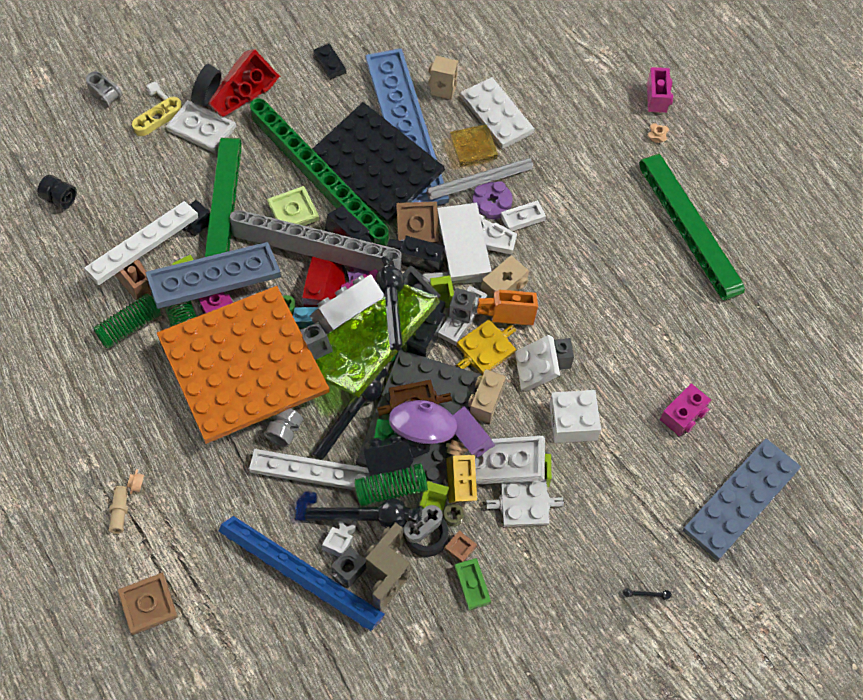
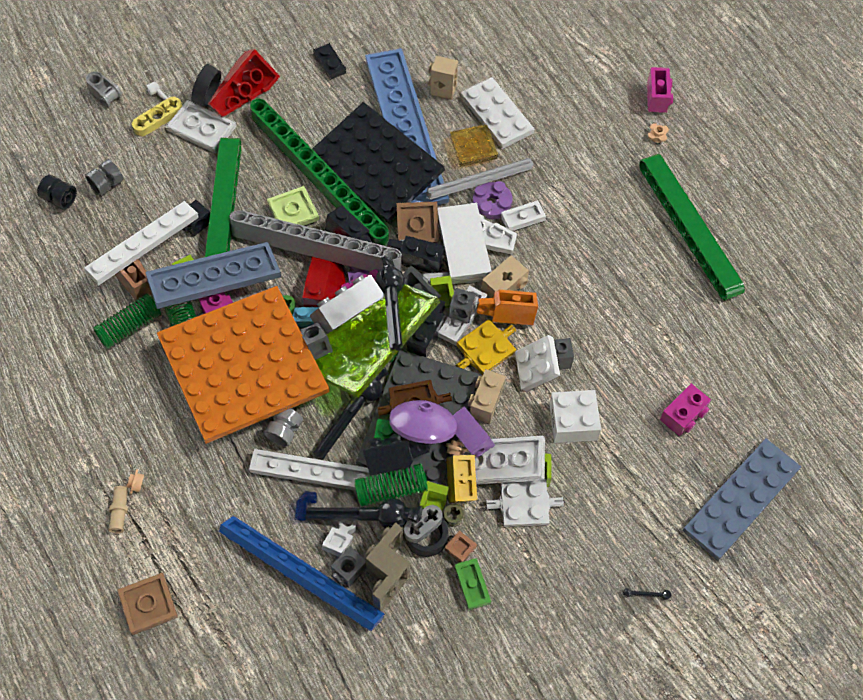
none -> dark grey wheel [85,159,124,196]

